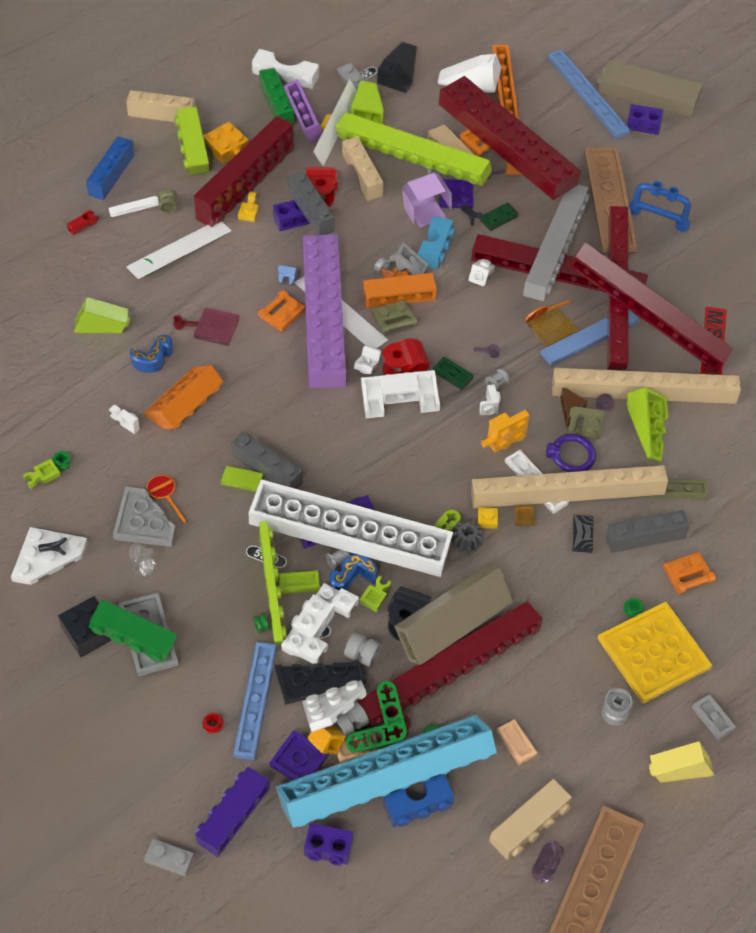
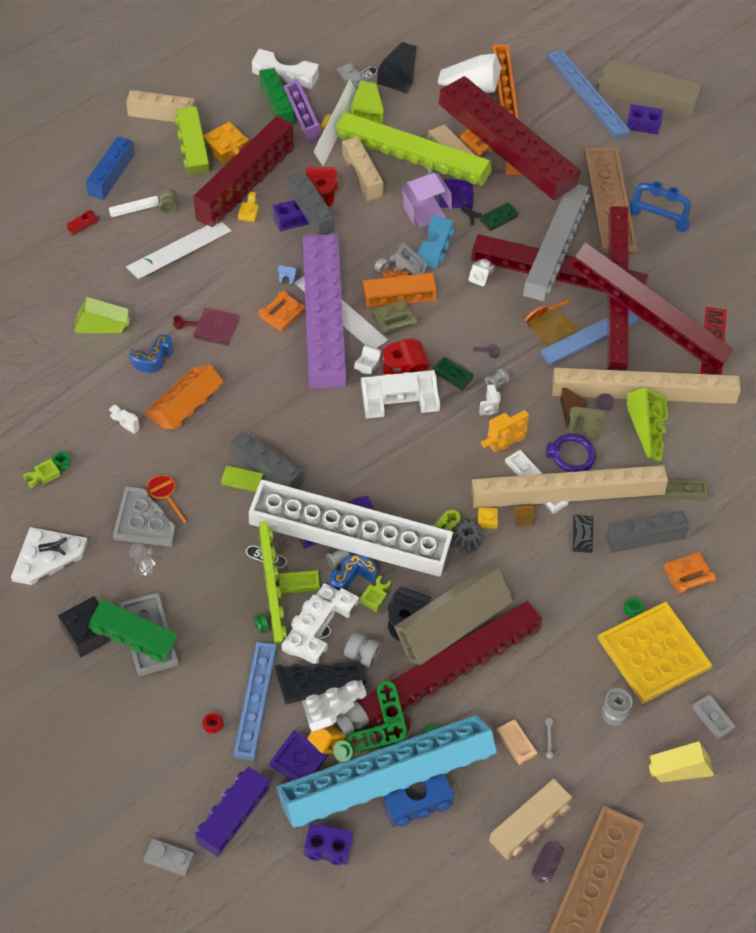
none -> plate [333,740,354,762]
none -> light grey hinge [544,718,554,759]

